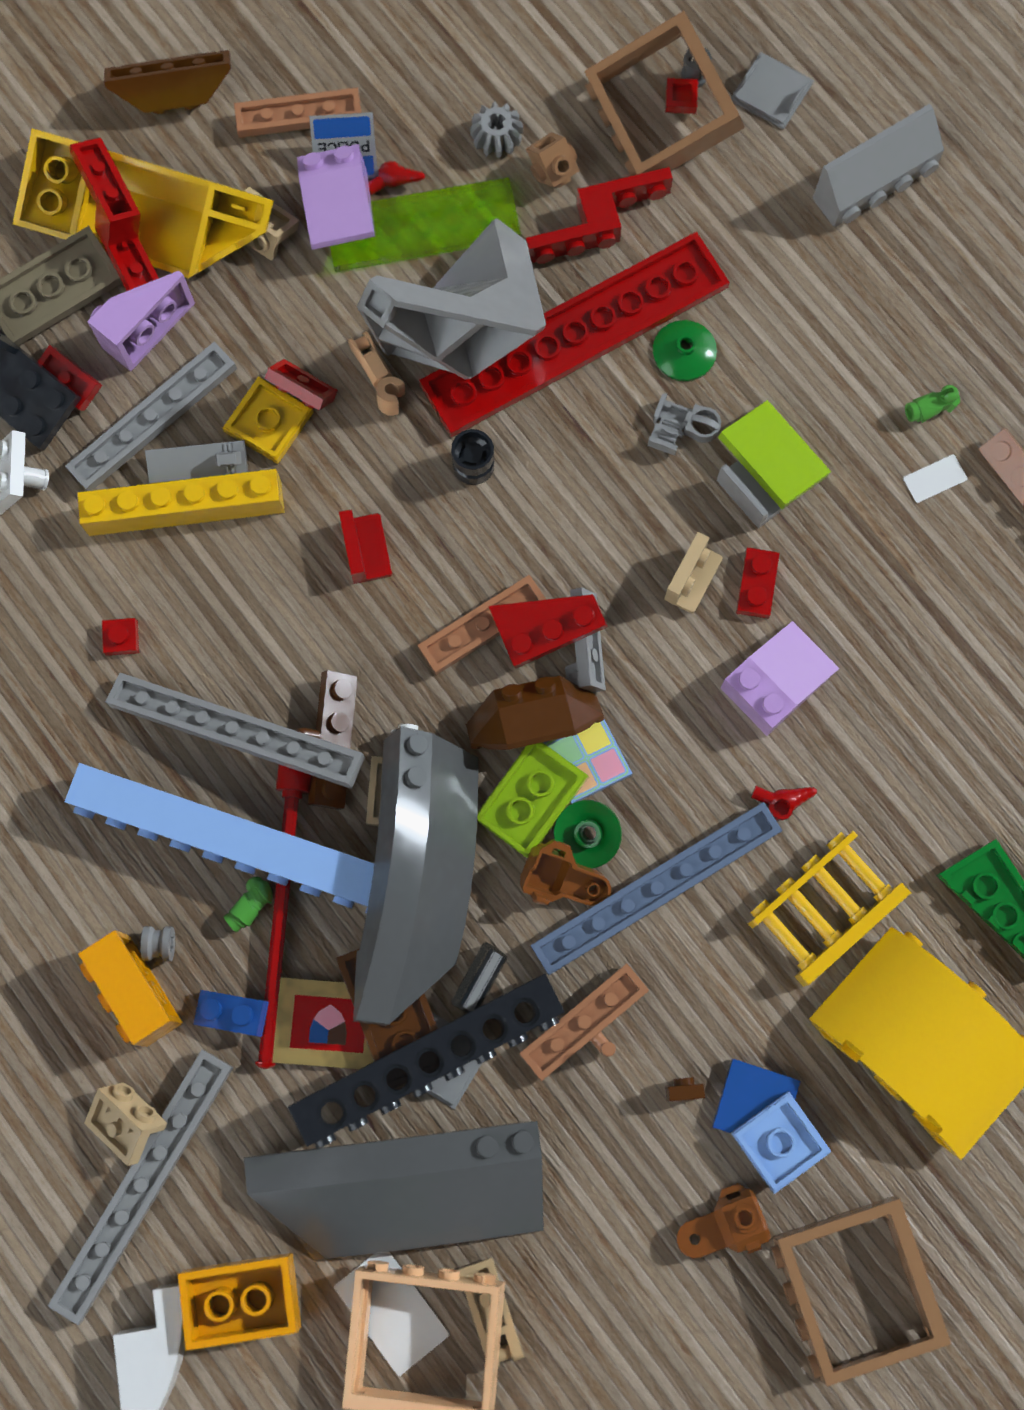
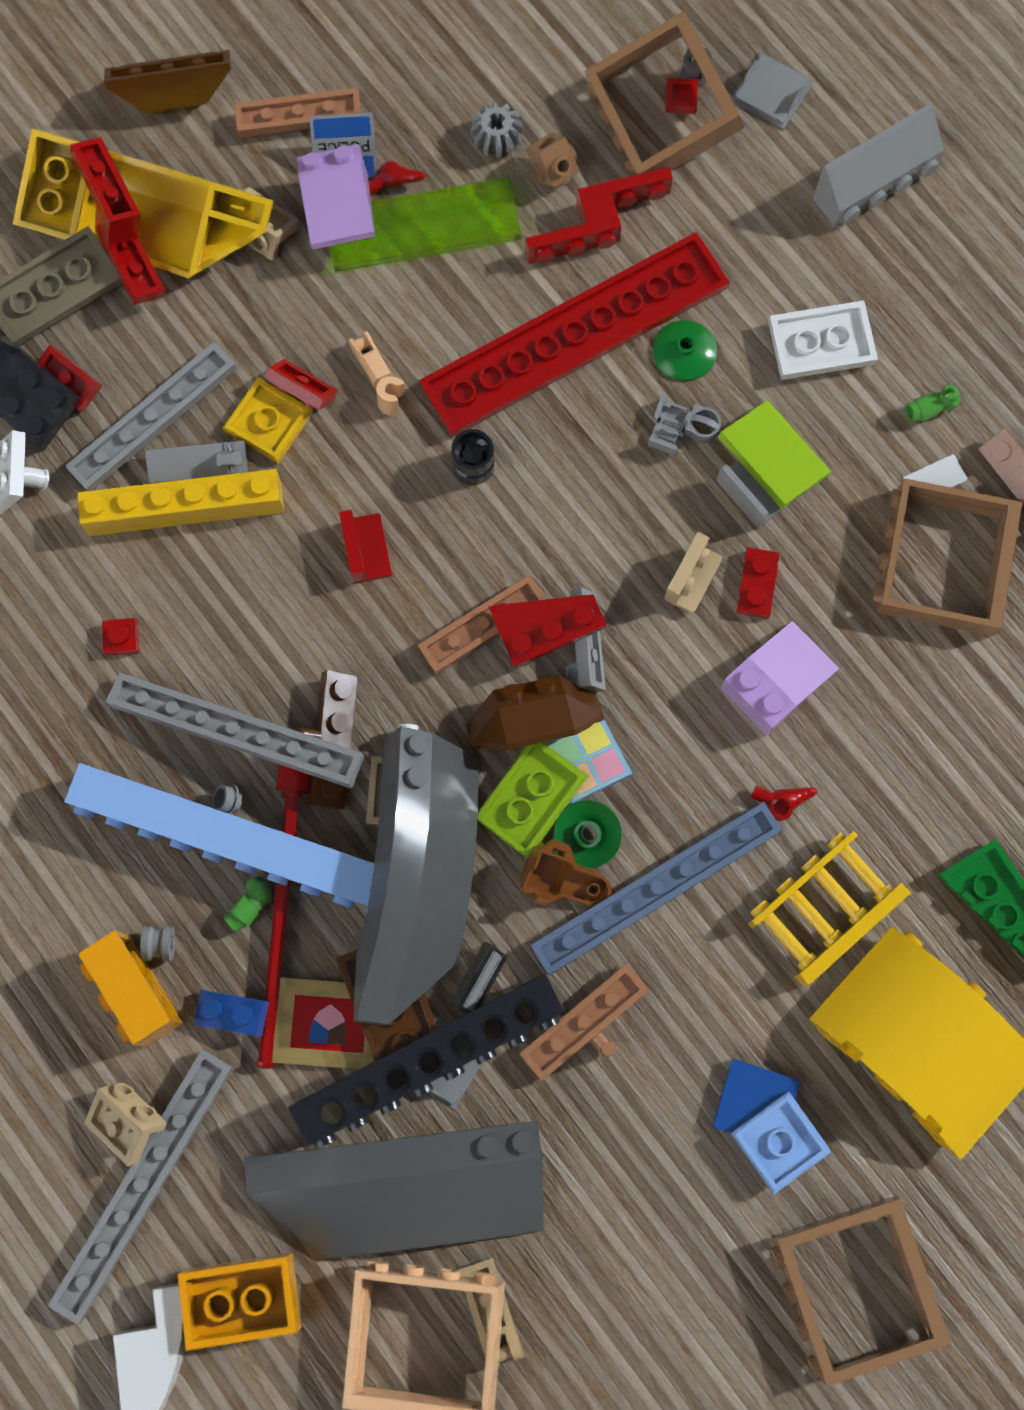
lavender slope [87,271,195,372] -> none
white sticker [334,1252,449,1376] -> none
light grey panel [357,218,546,379] -> none
reddish brown plate [665,1077,705,1101] -> none
dark orange piece [677,1183,771,1259] -> none
none -> light grey plate [212,784,242,815]
none -> white plate [768,300,878,380]
none -> medium nougat window [872,478,1022,636]

